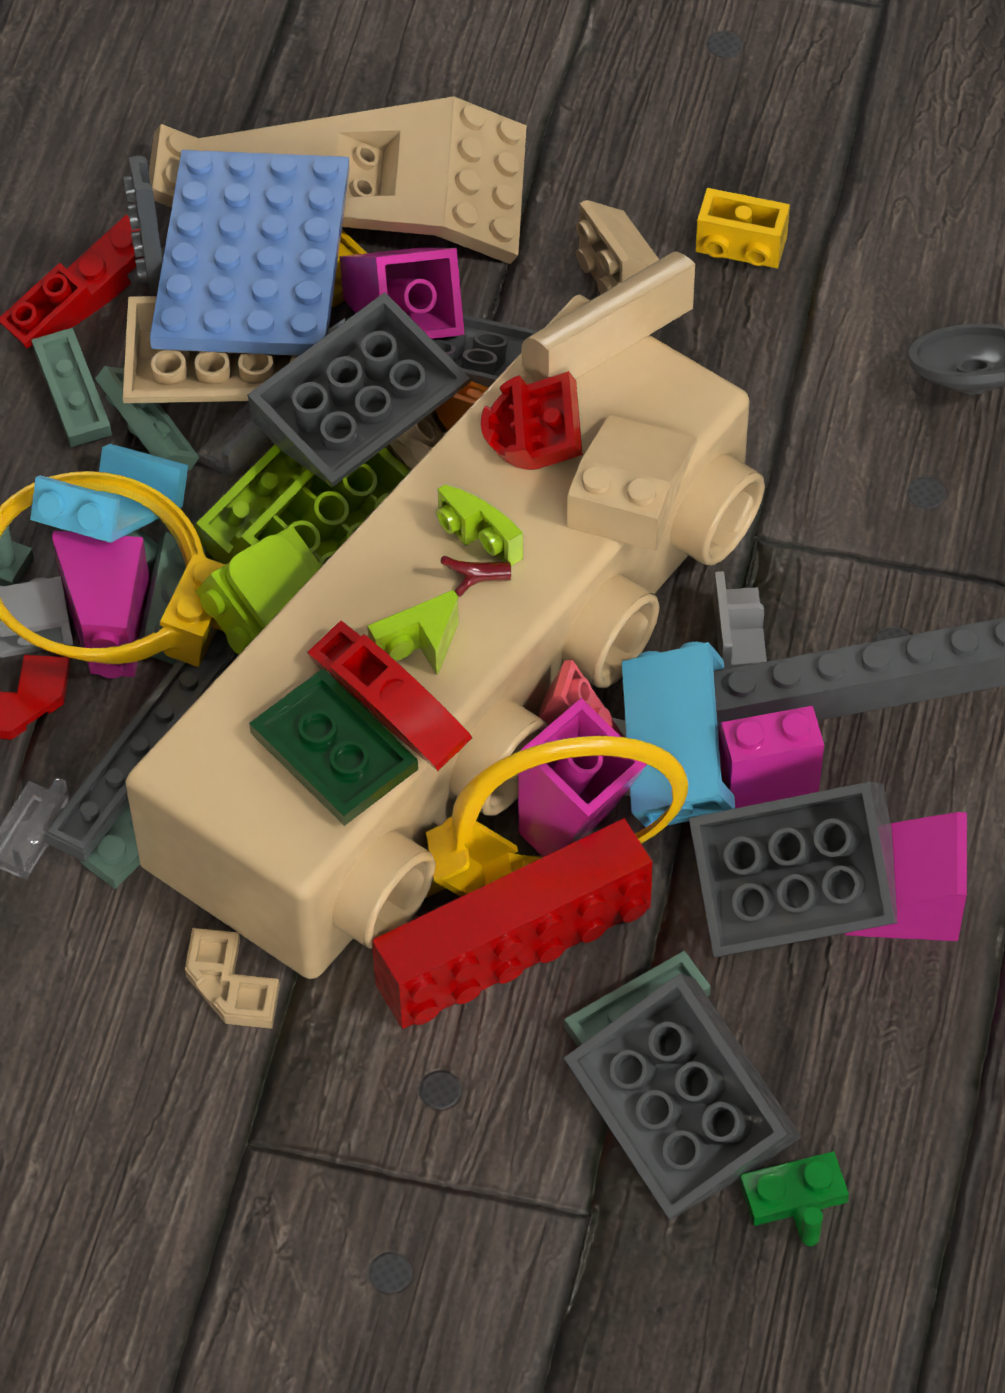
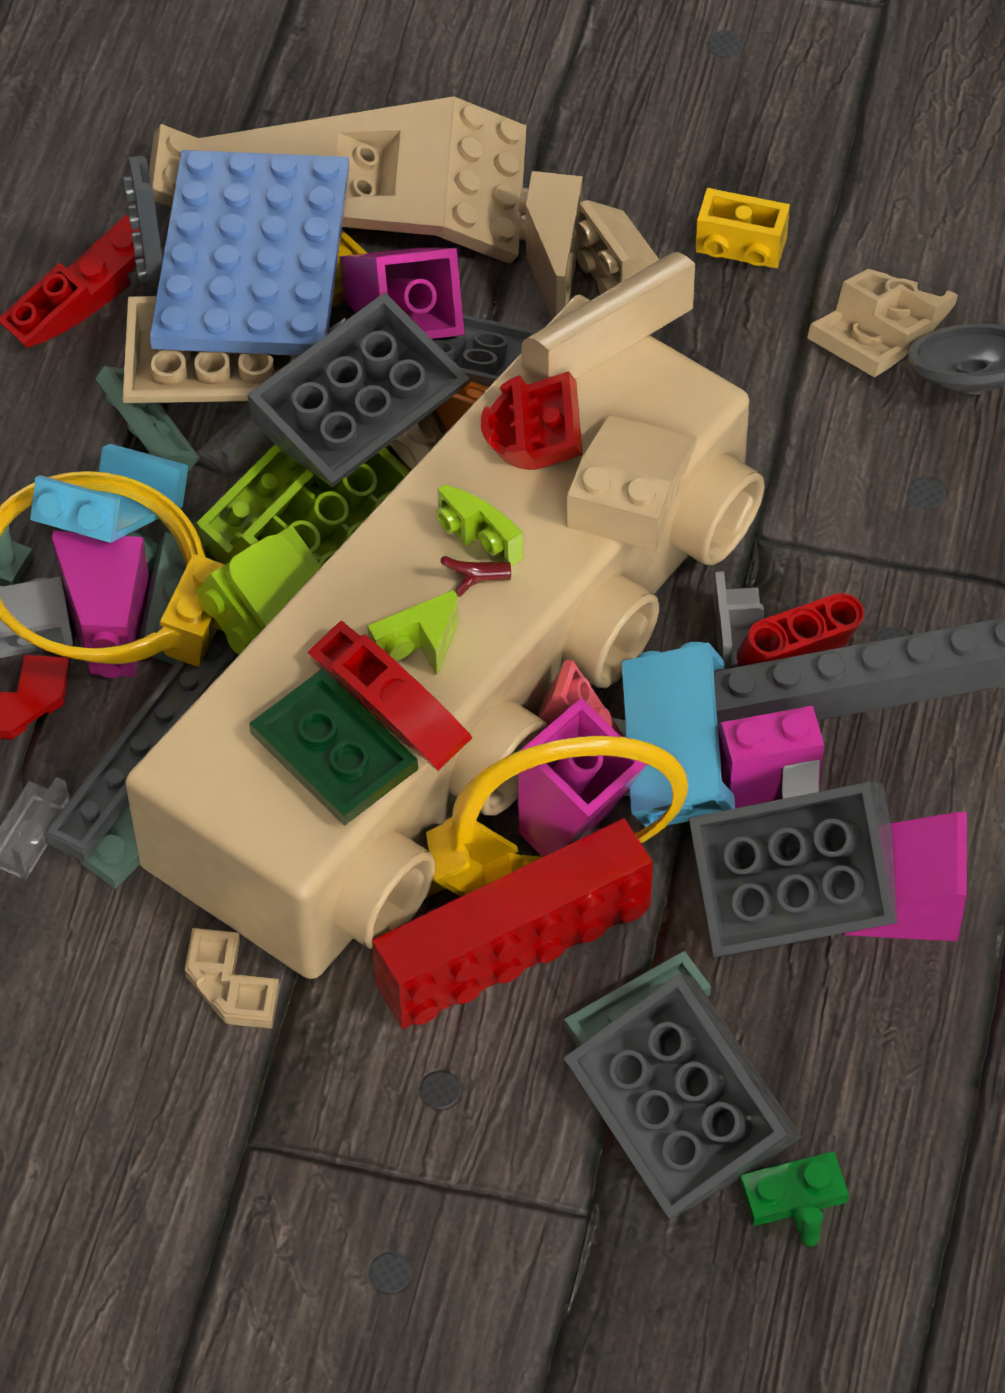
sand green plate [32,328,112,448] -> none
none -> tan slope [519,171,583,319]
none -> red beam [736,593,864,667]
none -> white sticker [782,760,820,799]
none -> tan slope [807,269,958,378]

